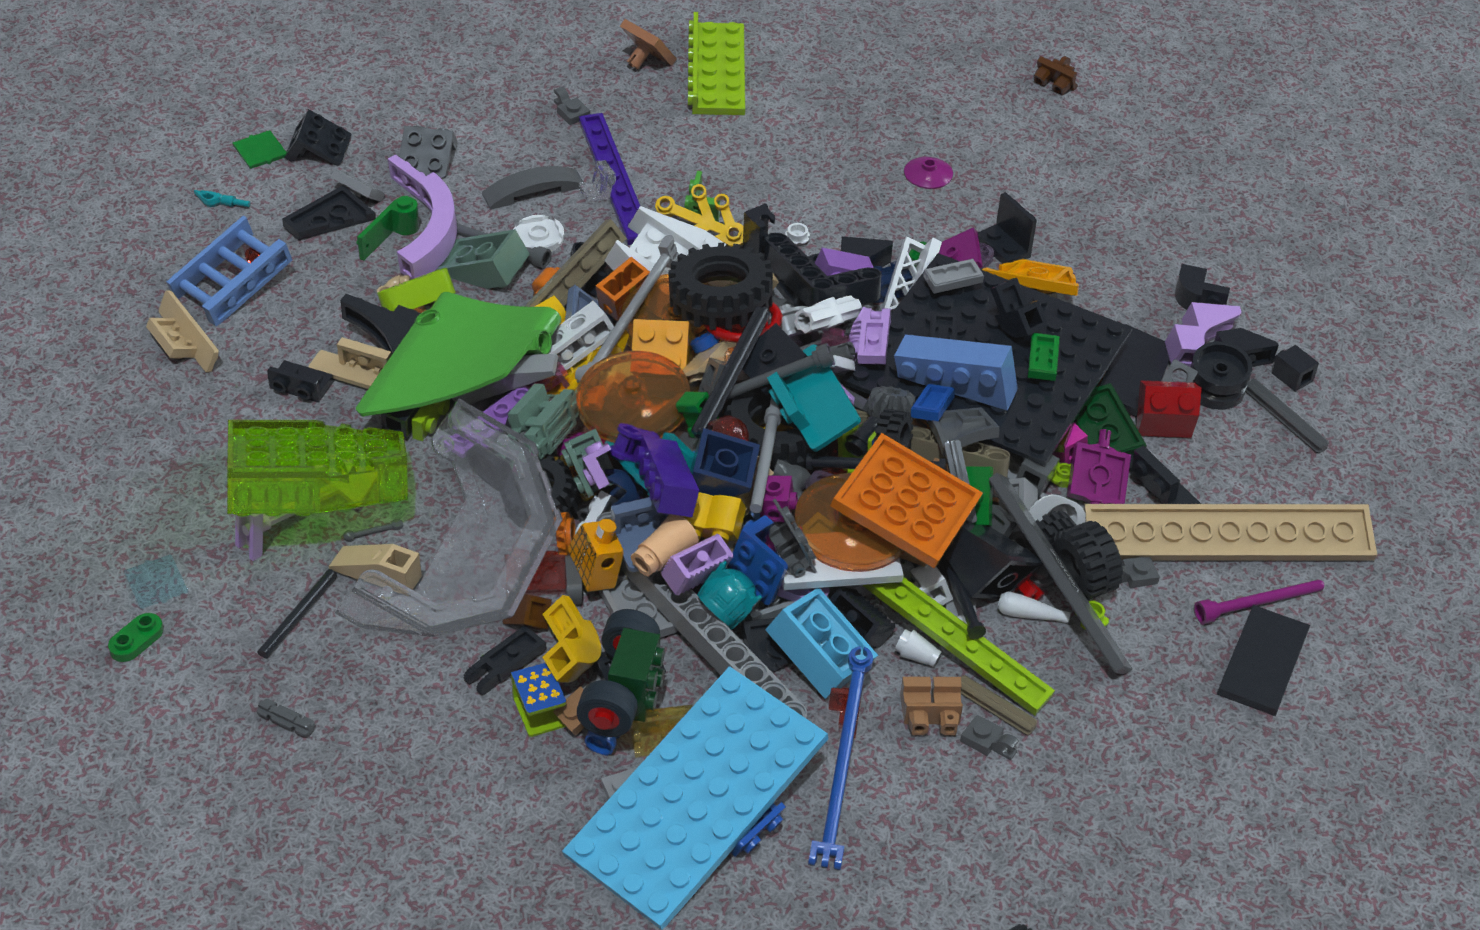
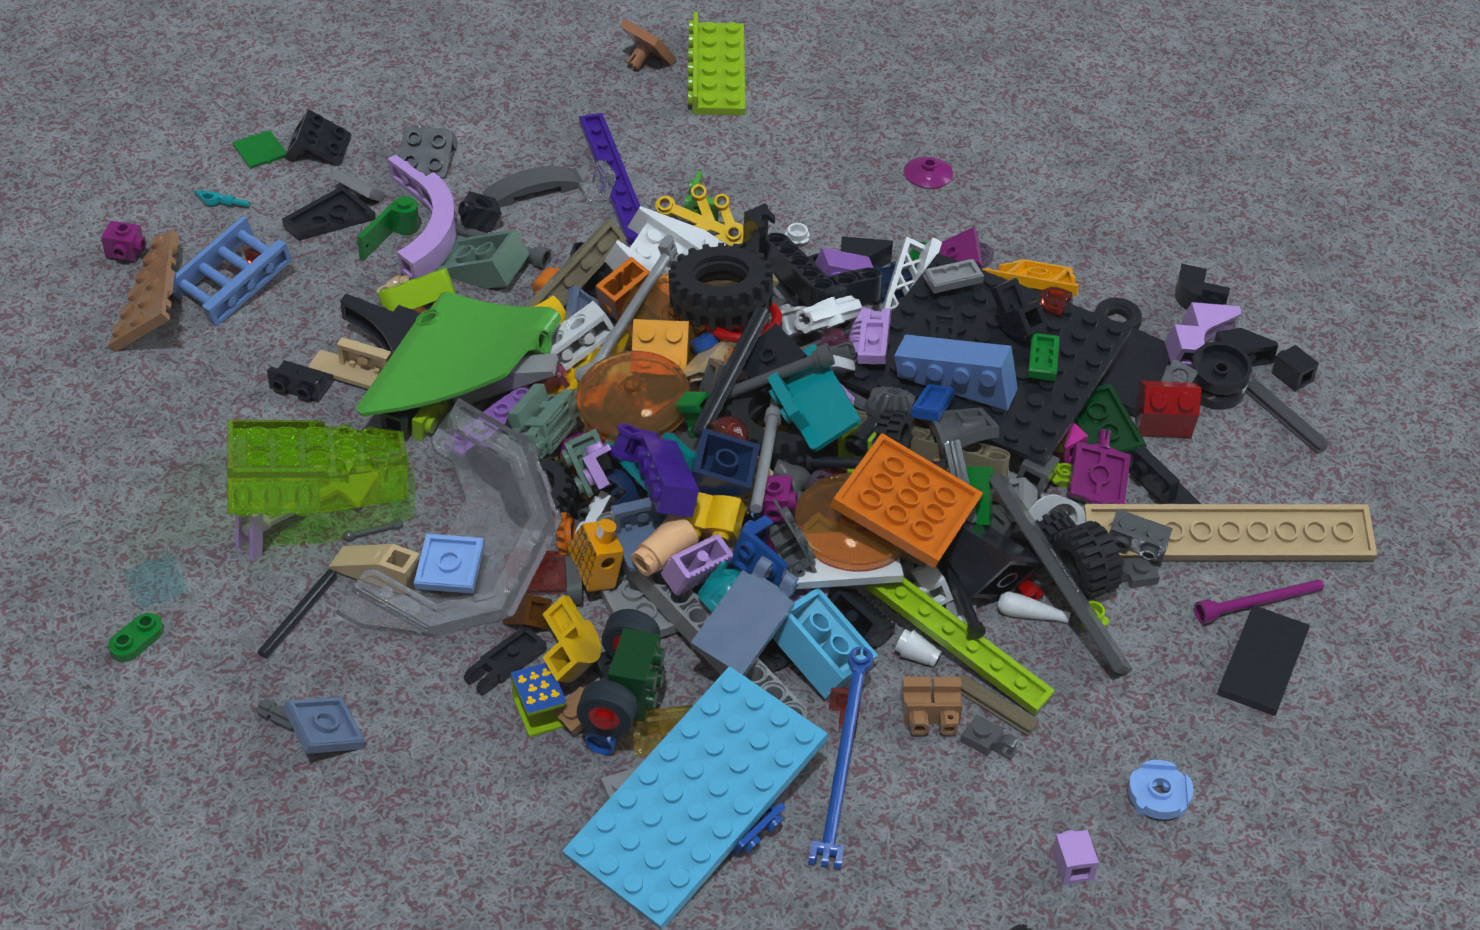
tan bracket [146,290,219,372] -> none
white tile [513,215,564,251] -> none
dark grey plate [554,87,590,125] -> none
black bracket [977,192,1037,264] -> none
reddish brown hips [1034,56,1078,96] -> none
none -> magenta brick [101,221,146,262]
none -> medium nougat wing [108,229,179,351]
none -> sand blue tile [283,697,366,754]
none -> light blue tile [414,534,486,594]
none -> black brick [458,191,502,232]
none -> sand blue tile [690,556,799,676]
none -> clear red tile [1040,287,1072,315]
none -> lavender brick [1052,830,1099,884]
none -> black tyre [1095,298,1142,330]
none -> dark grey bracket [1109,509,1173,562]
none -> light blue plate [1128,760,1193,820]

